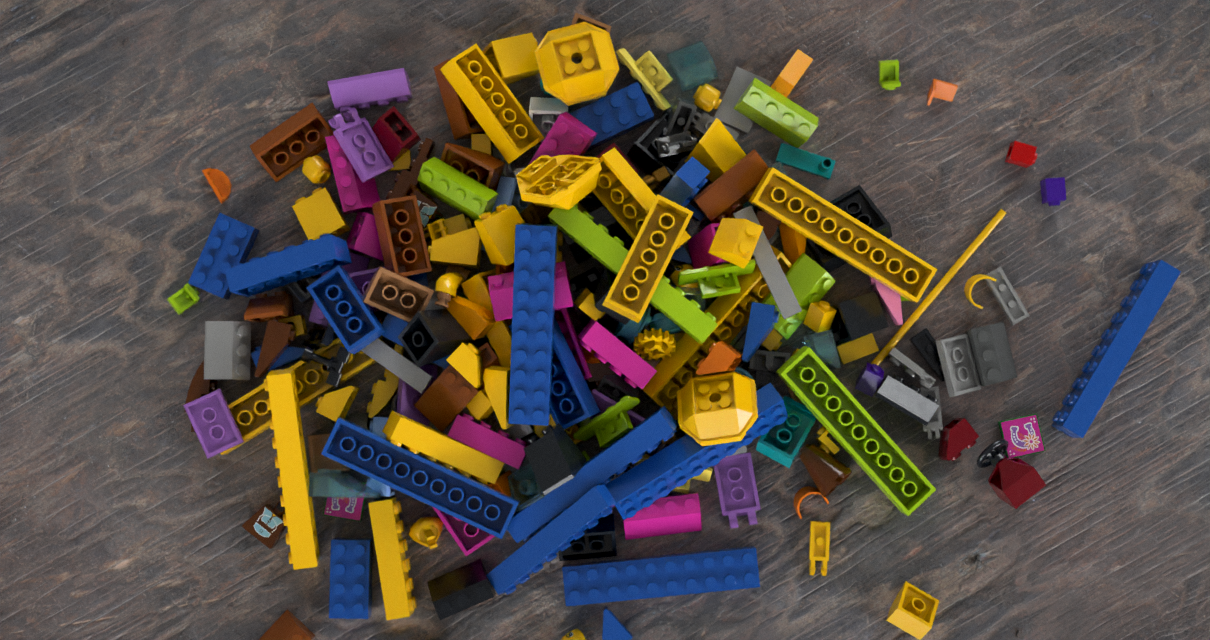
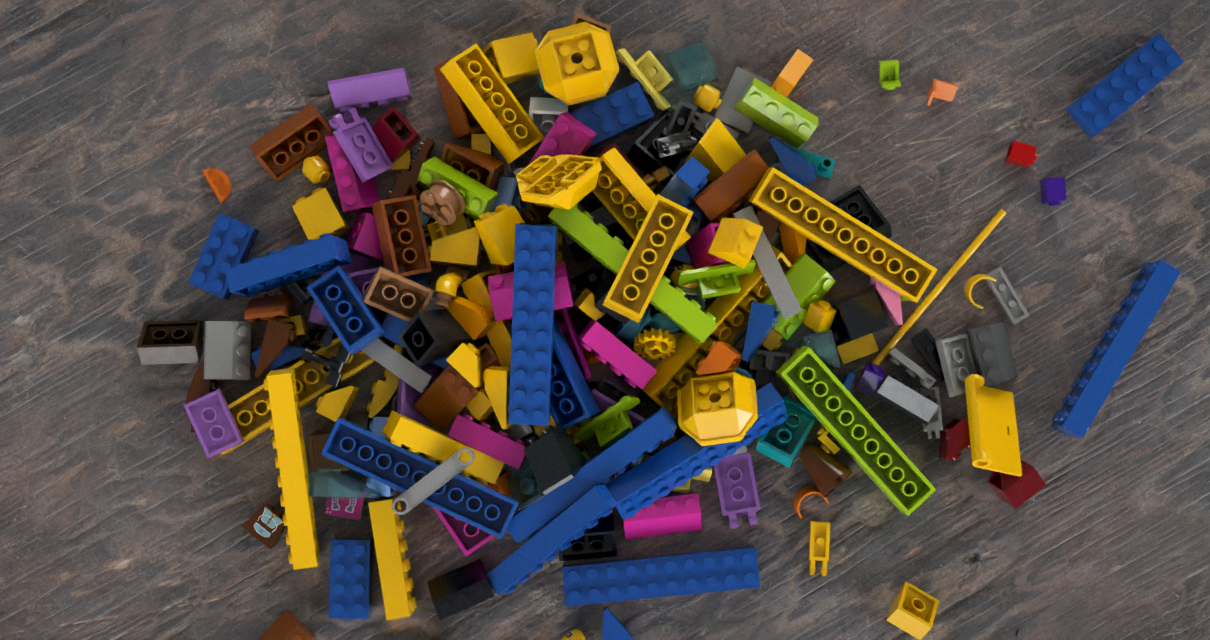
lime bracket [167,283,200,315] -> none
yellow piece [408,517,443,549] -> none
tile [998,414,1045,458] -> none
none -> dark brown slope [137,320,203,365]
none -> light grey piece [392,448,475,515]
none -> medium nougat wheel [420,180,465,226]
none -> blue slope [769,135,818,186]
none -> blue tile [841,372,856,391]
none -> yellow door [964,374,1022,477]
none -> blue brick [1066,33,1184,138]

